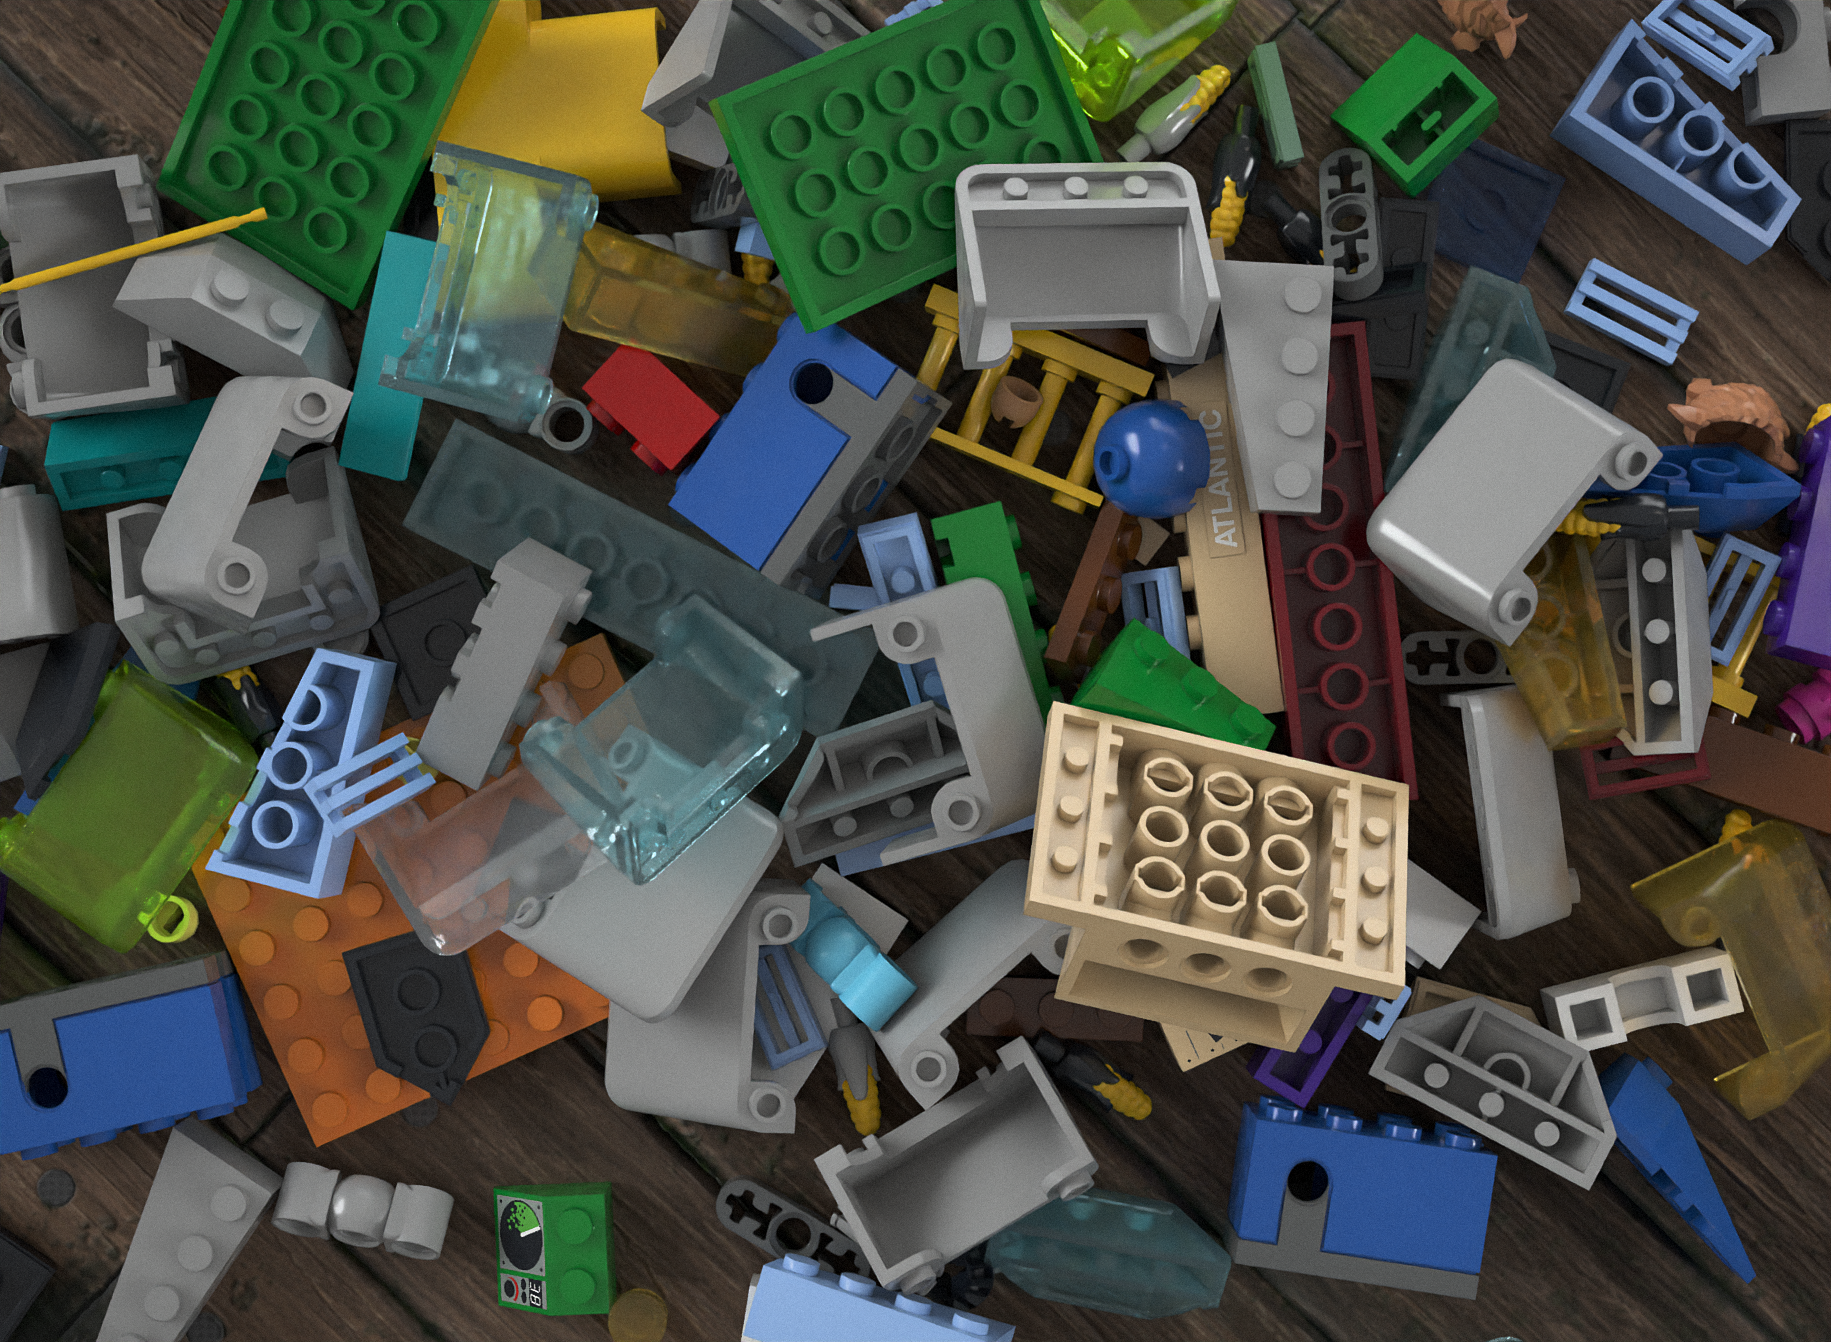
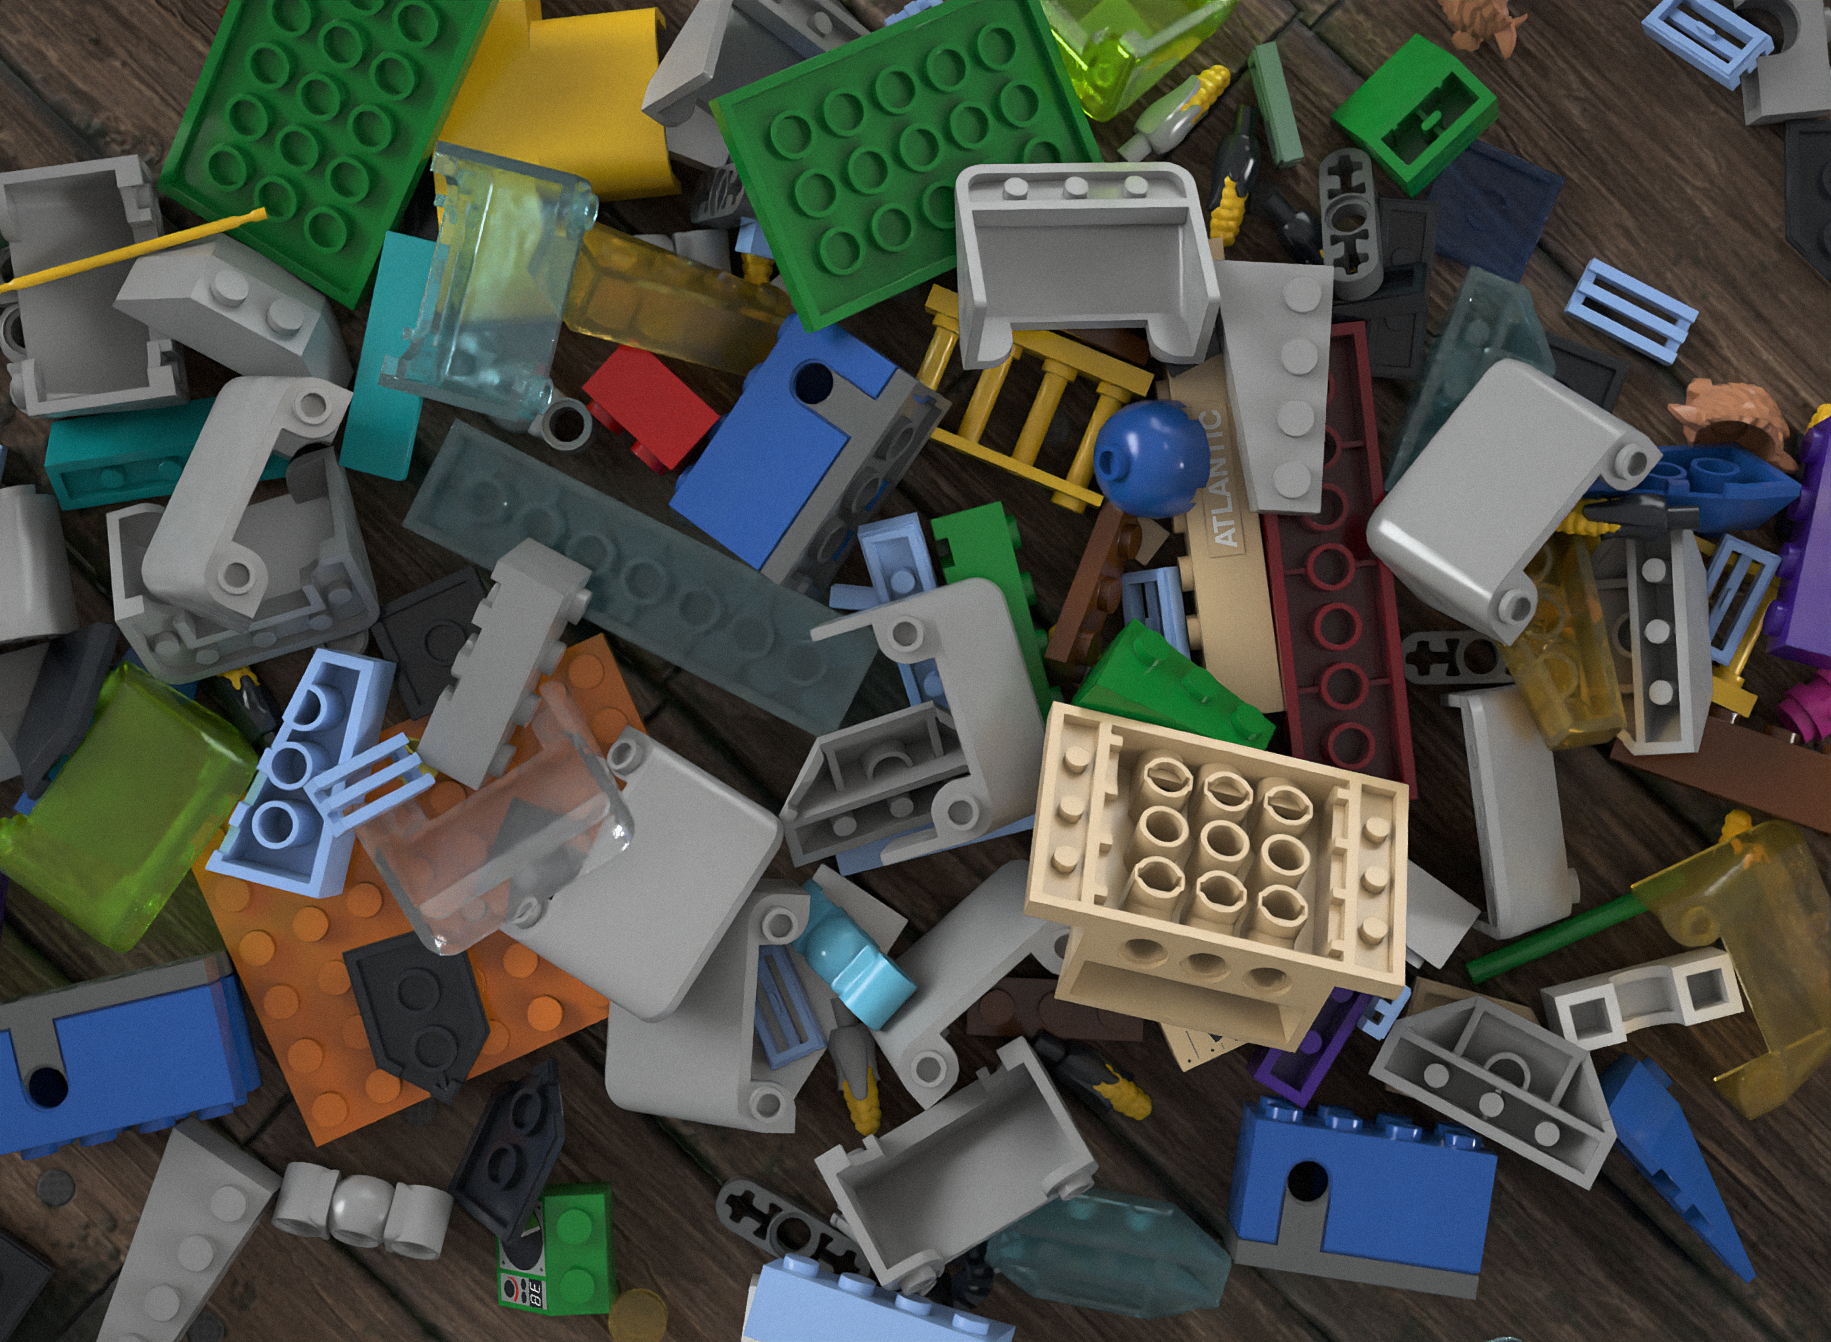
light yellow hinge [145,895,199,943] -> none
clear light blue windscreen [519,593,803,886] -> none
medium nougat hinge [990,376,1043,429] -> none
medium blue wedge [1550,19,1802,266] -> none
dark red tile [1578,734,1711,801] -> none
none -> black tile [446,1058,566,1247]
none -> green bar [1464,871,1690,986]

